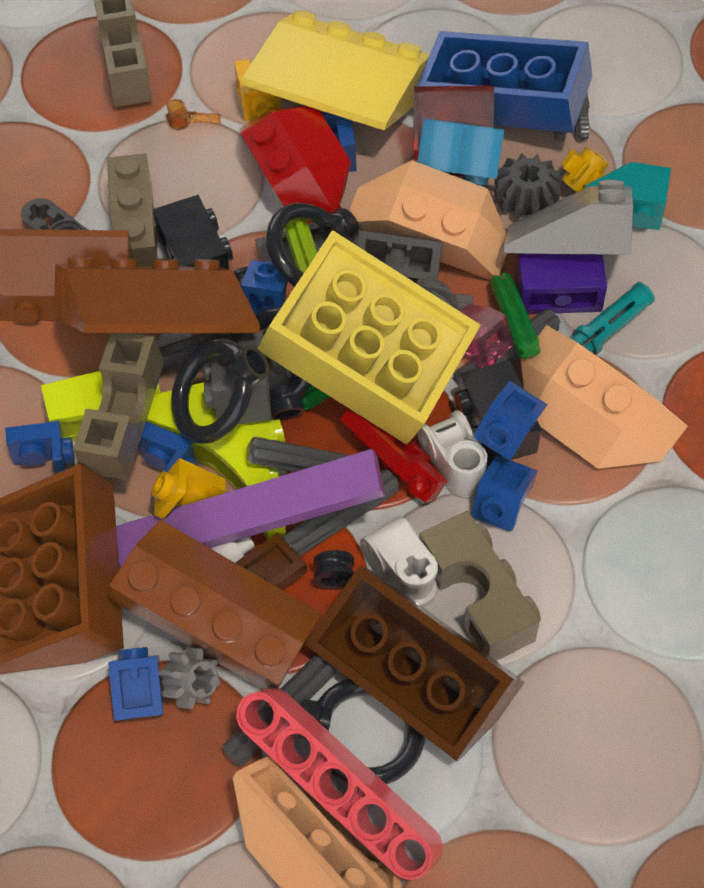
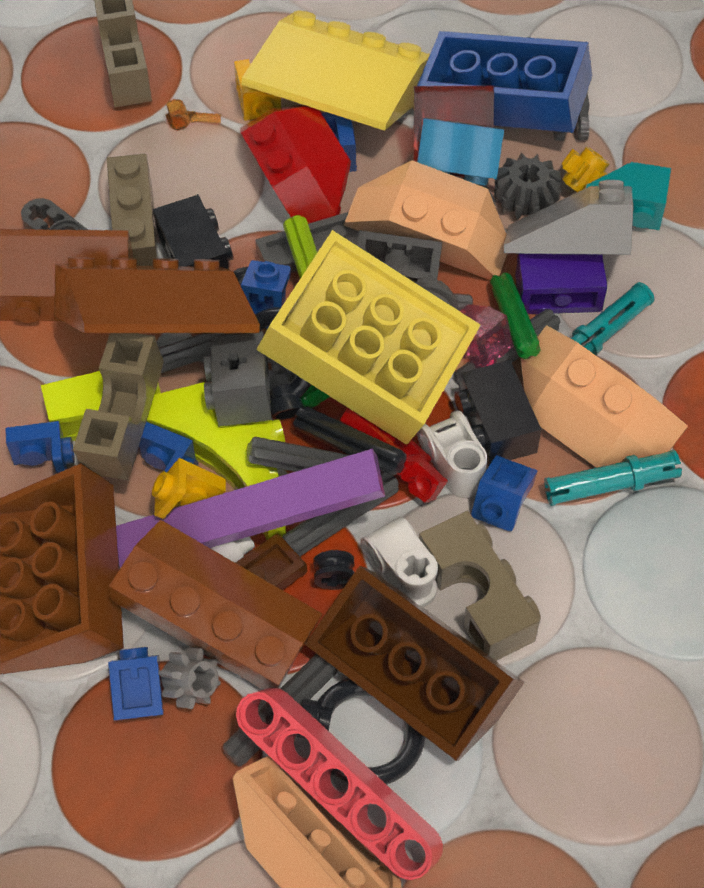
black piece [171,338,269,444] -> none
black piece [266,202,359,287] -> none
blue bracket [474,381,548,459] -> none
none -> black axle [293,407,407,475]
none -> teal pin [544,450,682,506]

